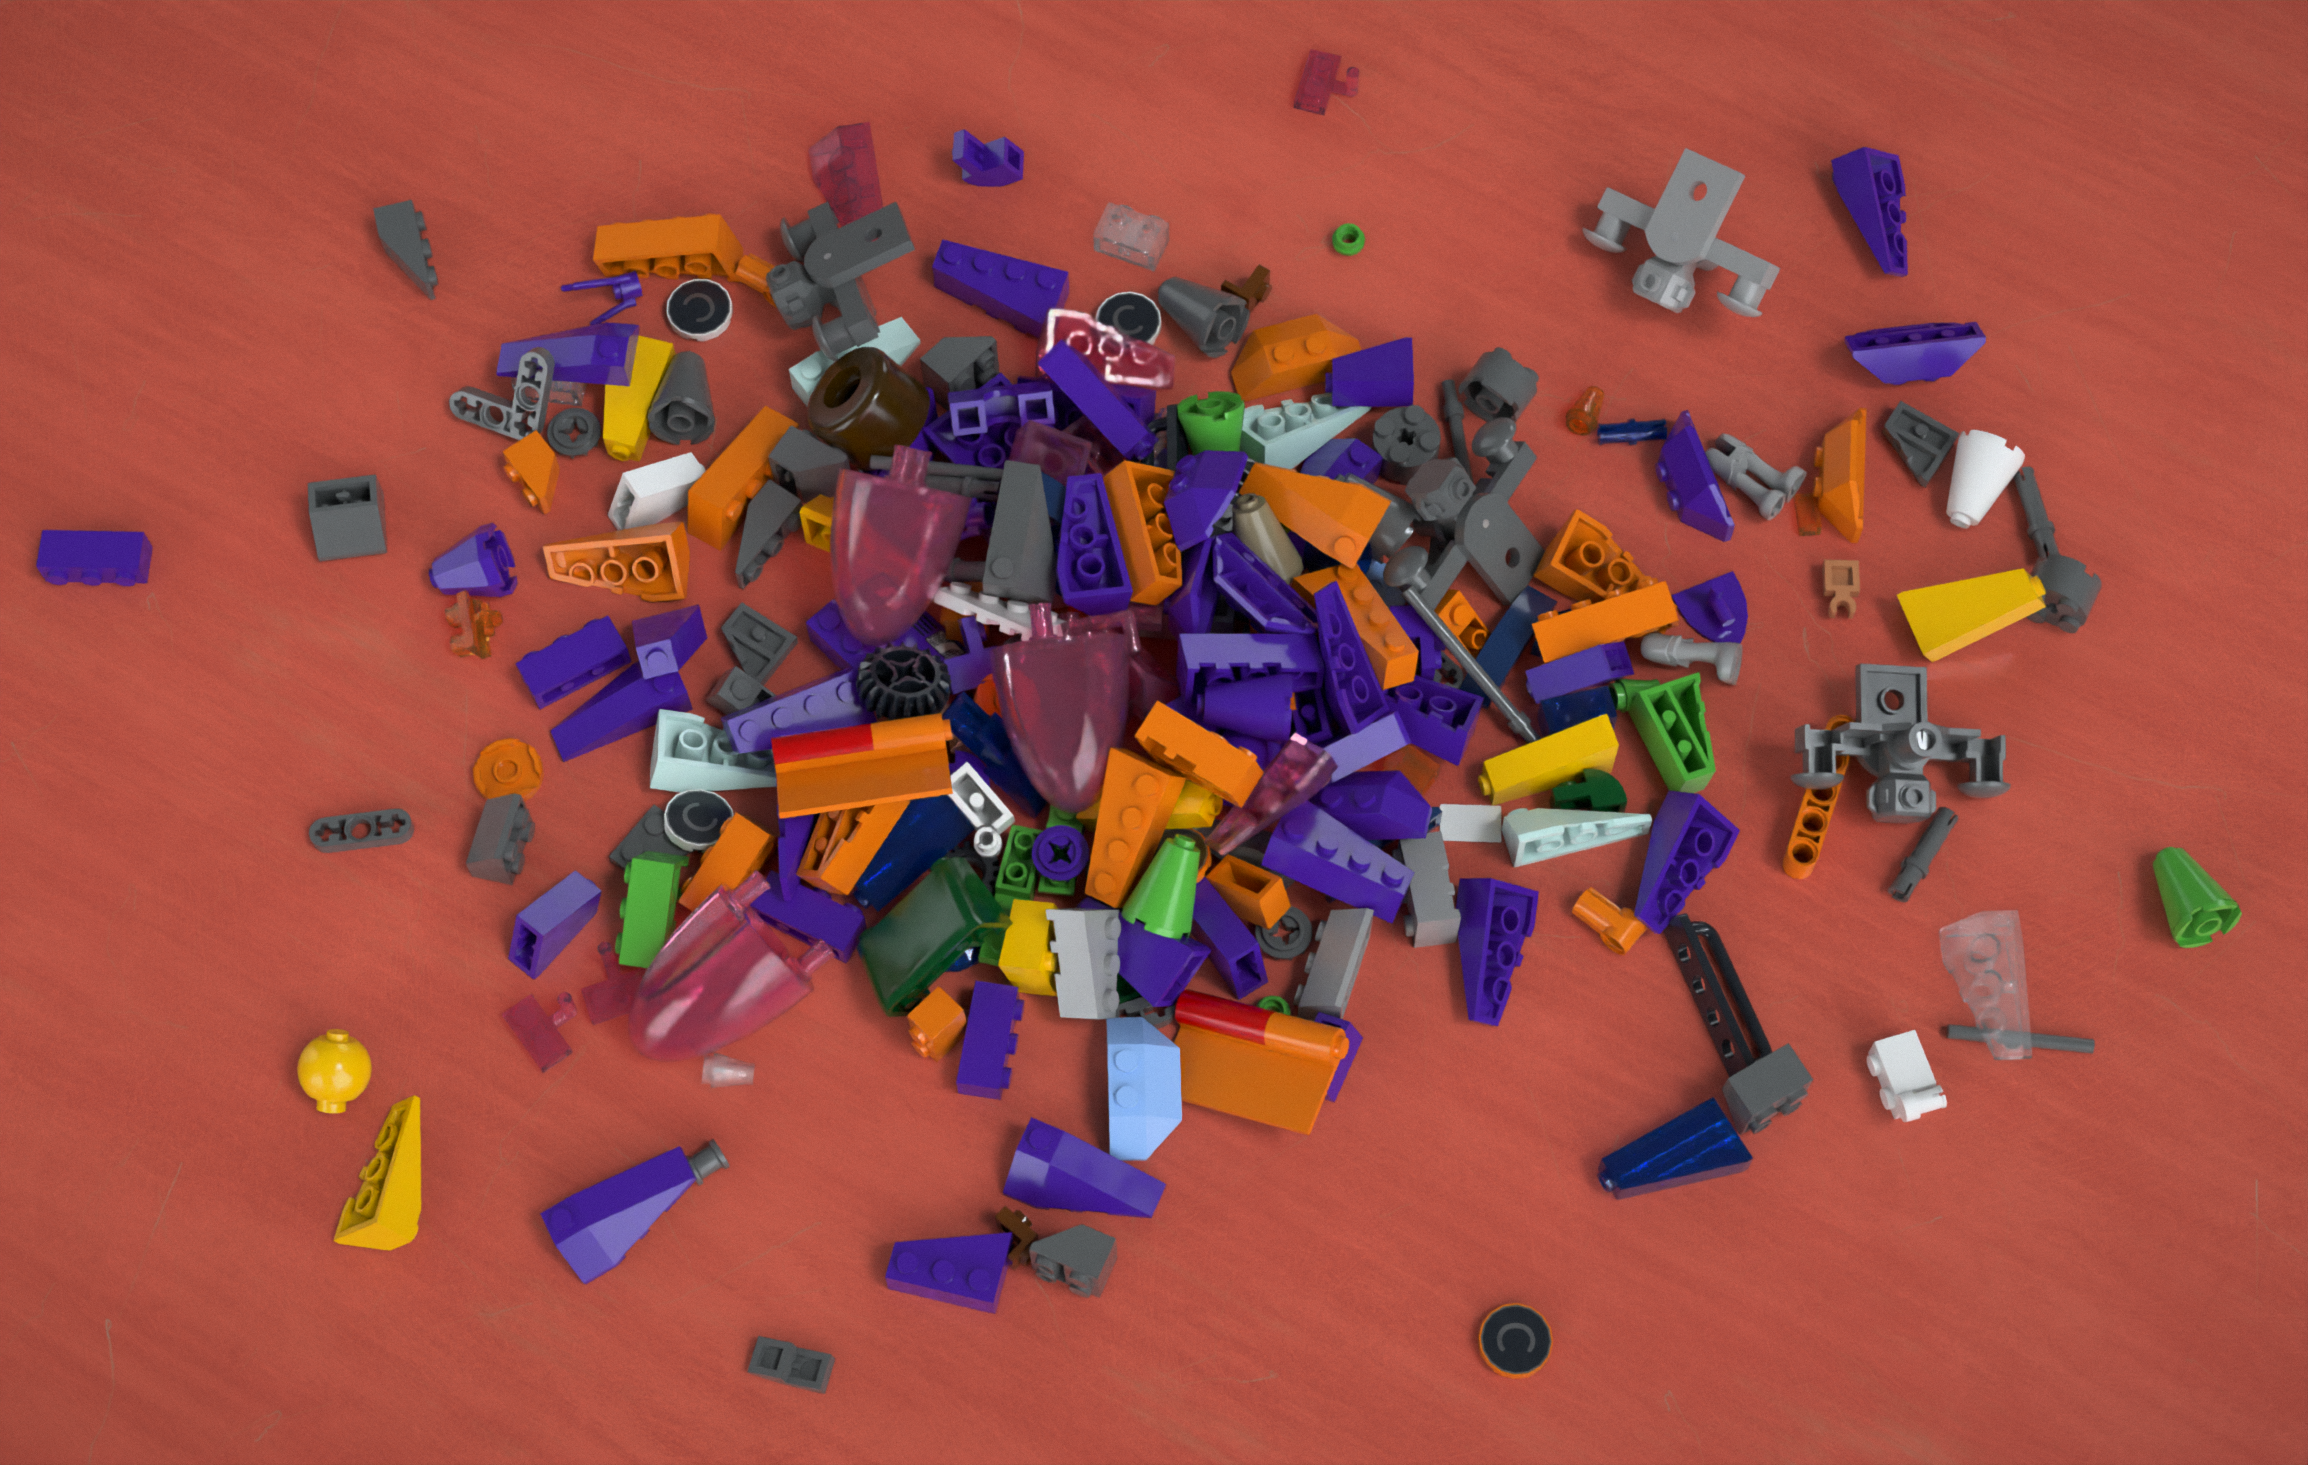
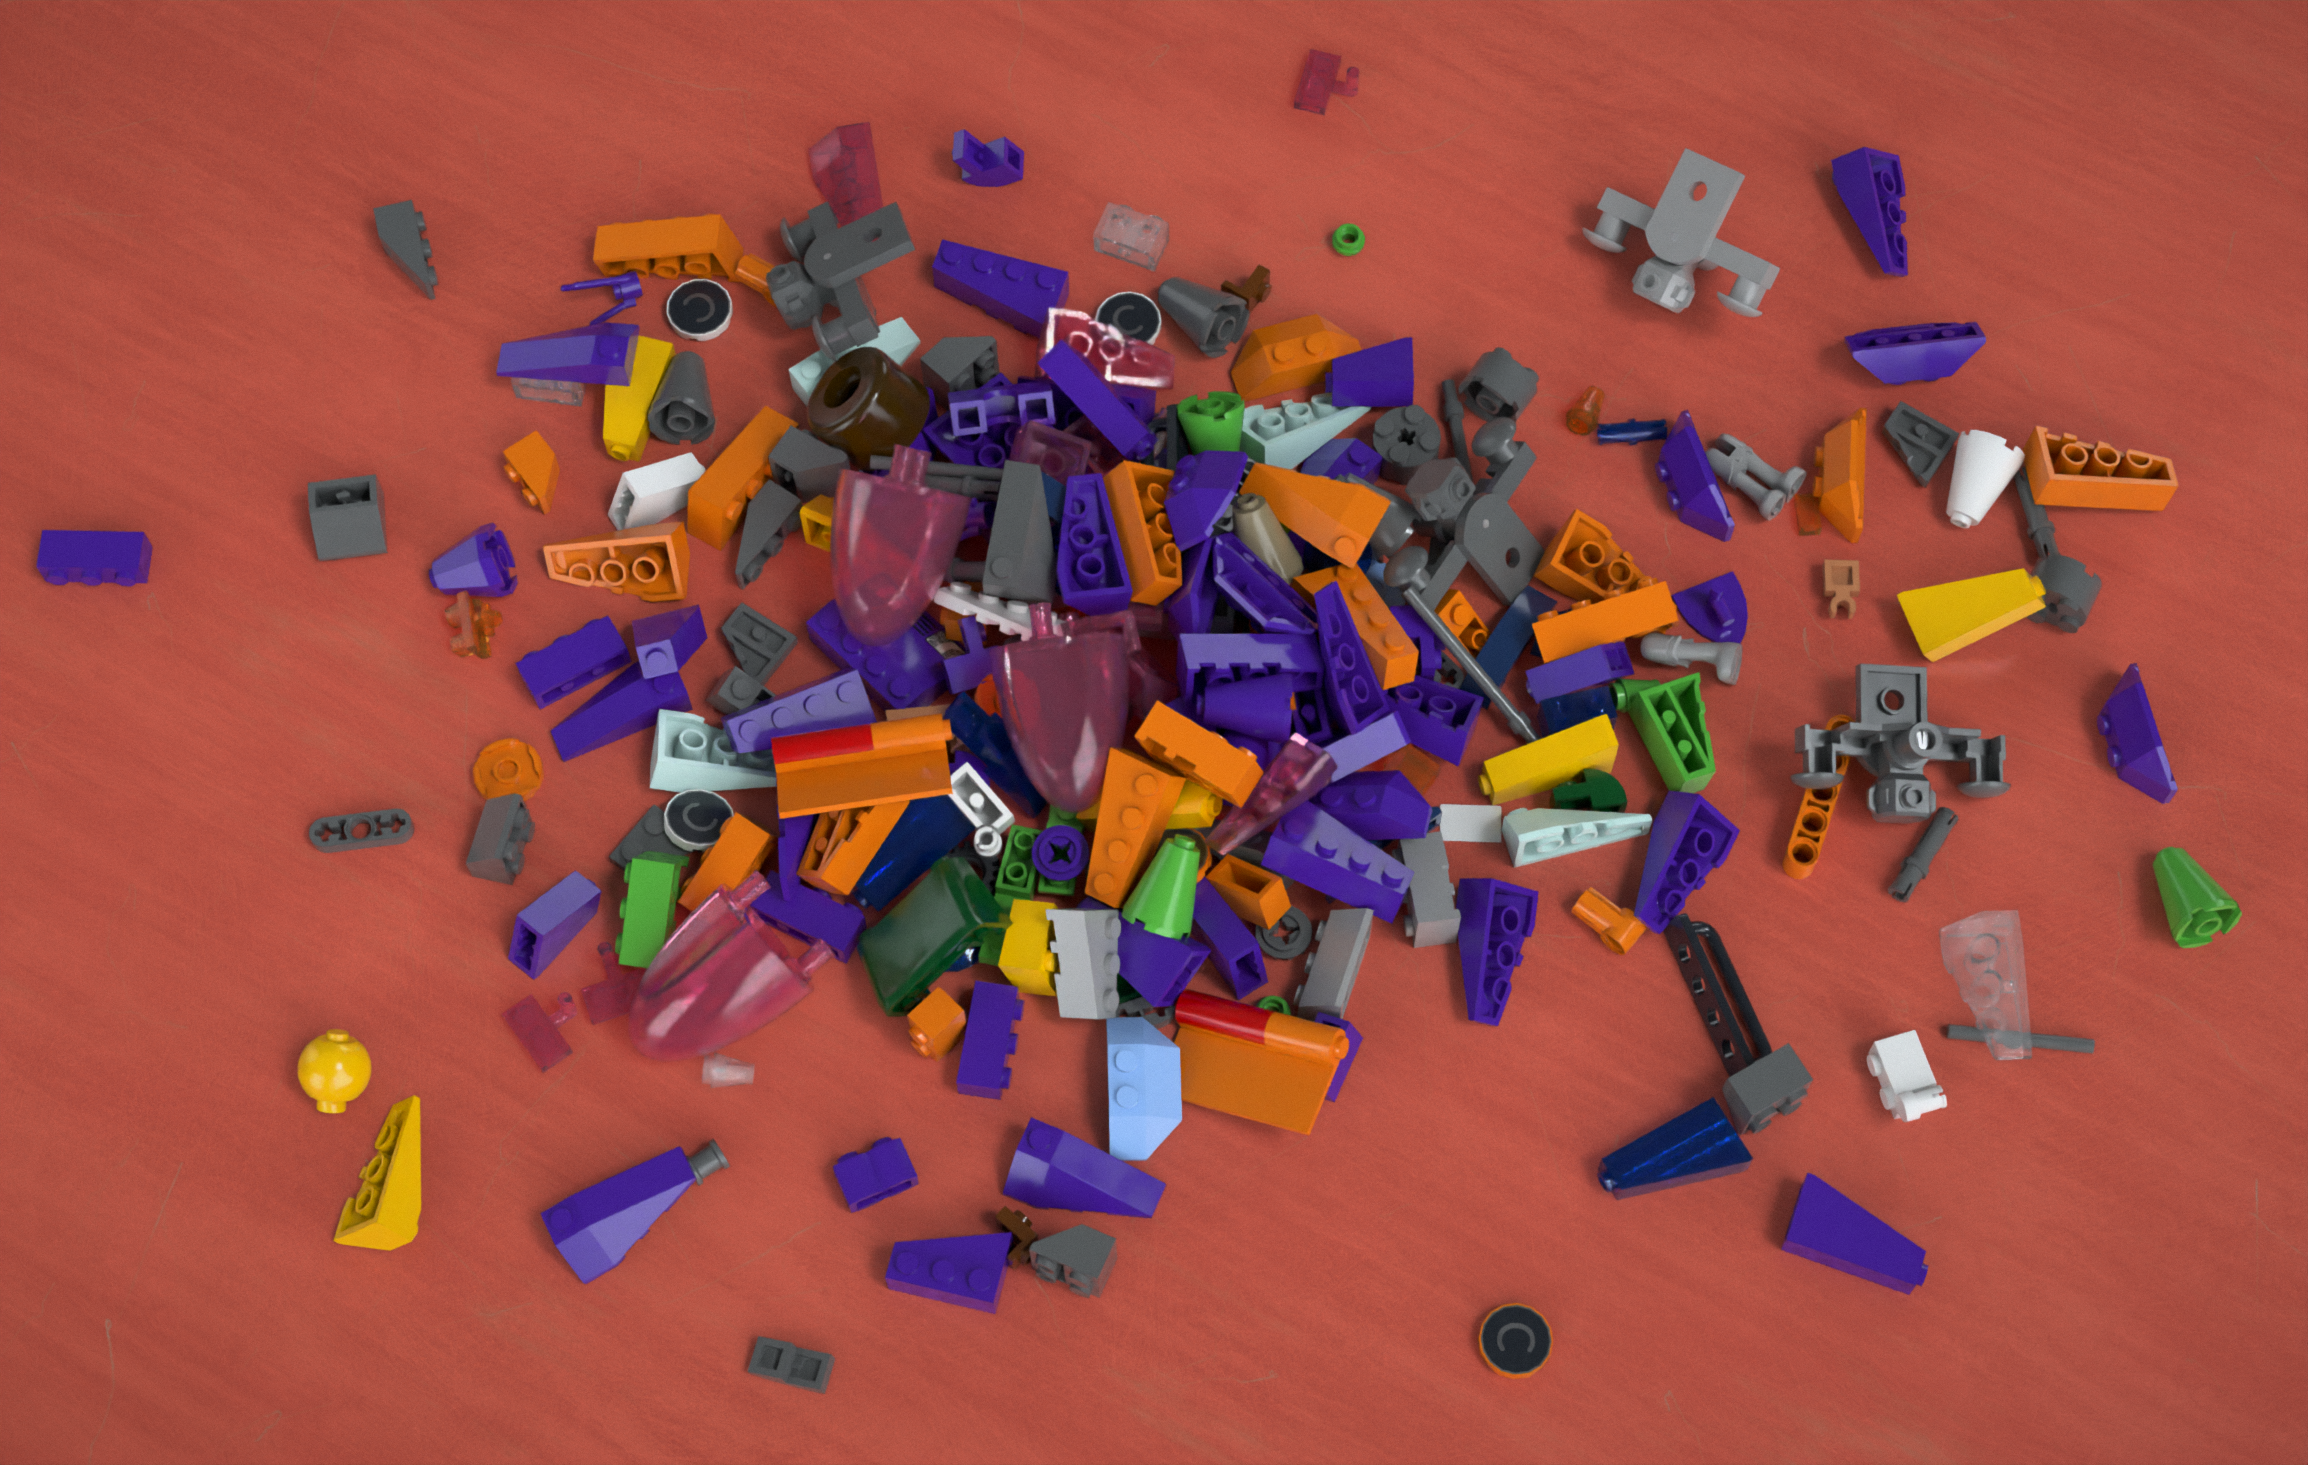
dark grey beam [449,347,555,440] -> none
dark grey gear [547,408,602,459] -> none
black gear [856,641,952,721] -> none
none -> dark purple brick [833,1137,919,1213]
none -> dark purple slope [1781,1173,1928,1295]
none -> orange wedge [2022,426,2179,511]
none -> dark purple wedge [2097,663,2178,804]

